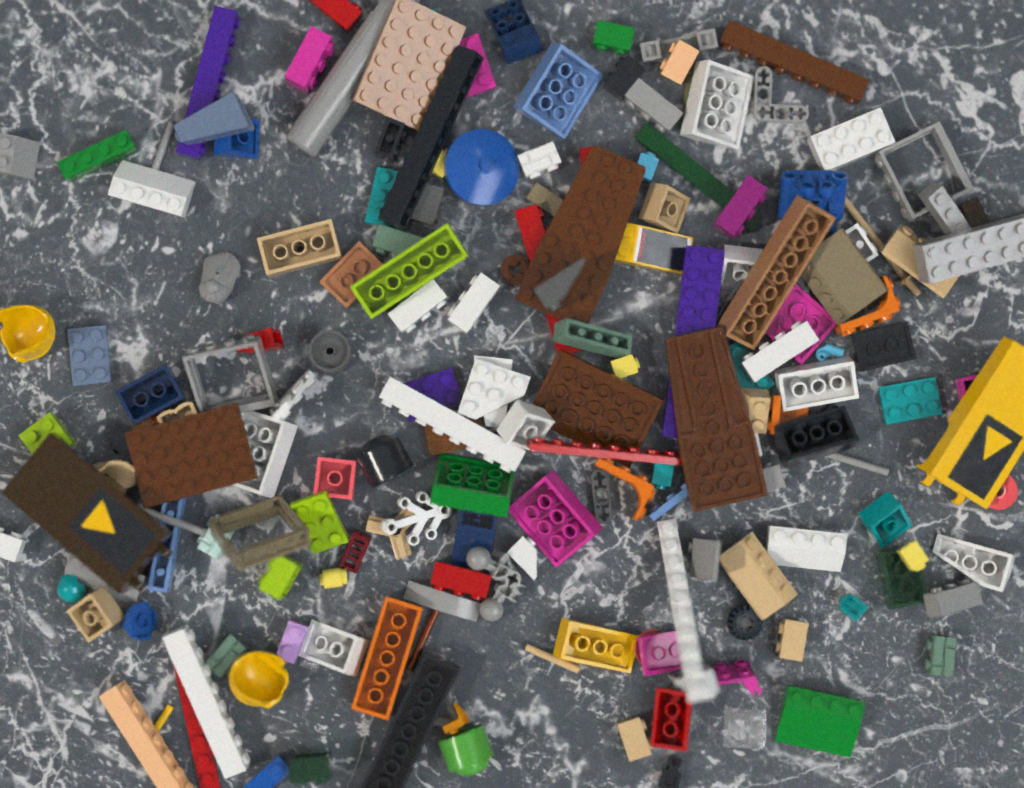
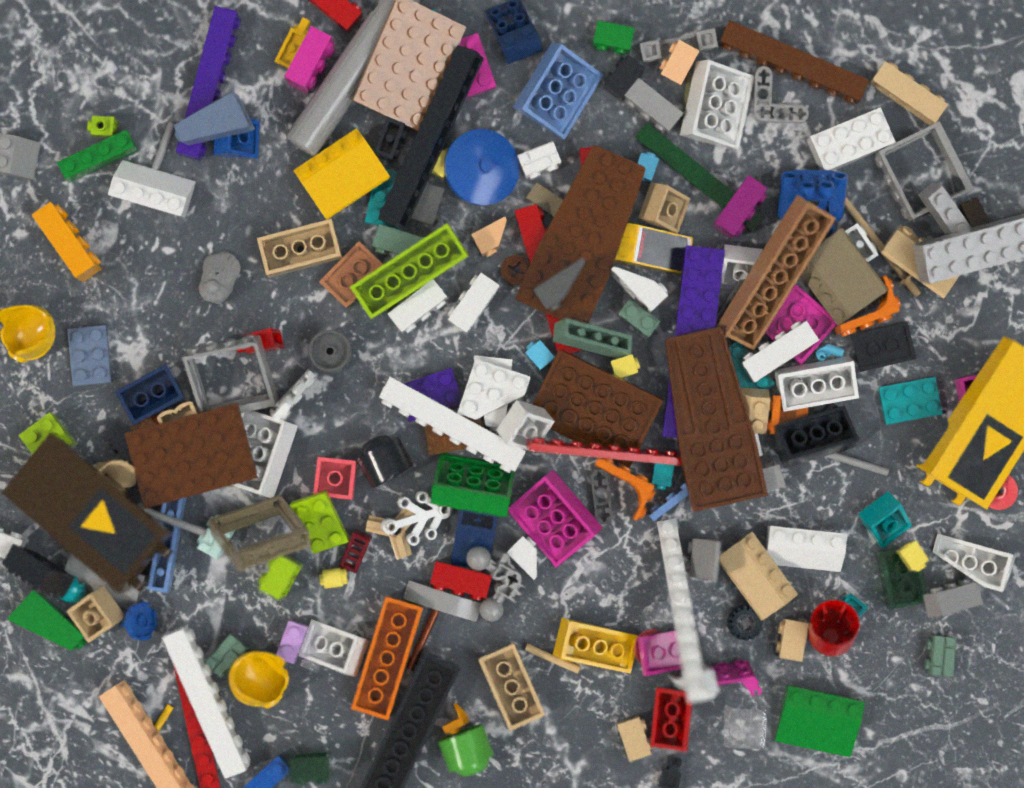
none -> black brick [2,544,75,598]
none -> green slope [7,590,87,651]
none -> light orange brick [32,202,102,282]
none -> lime brick [87,116,118,138]
none -> yellow hinge [275,17,311,69]
none -> yellow slope [293,128,390,220]
none -> light nougat slope [471,217,507,257]
none -> tan brick [478,642,545,731]
none -> medium azure brick [525,340,555,371]
none -> white slope [610,266,668,313]
none -> sand green brick [617,299,660,339]
none -> red piece [808,600,860,656]
none -> tan brick [869,61,948,126]

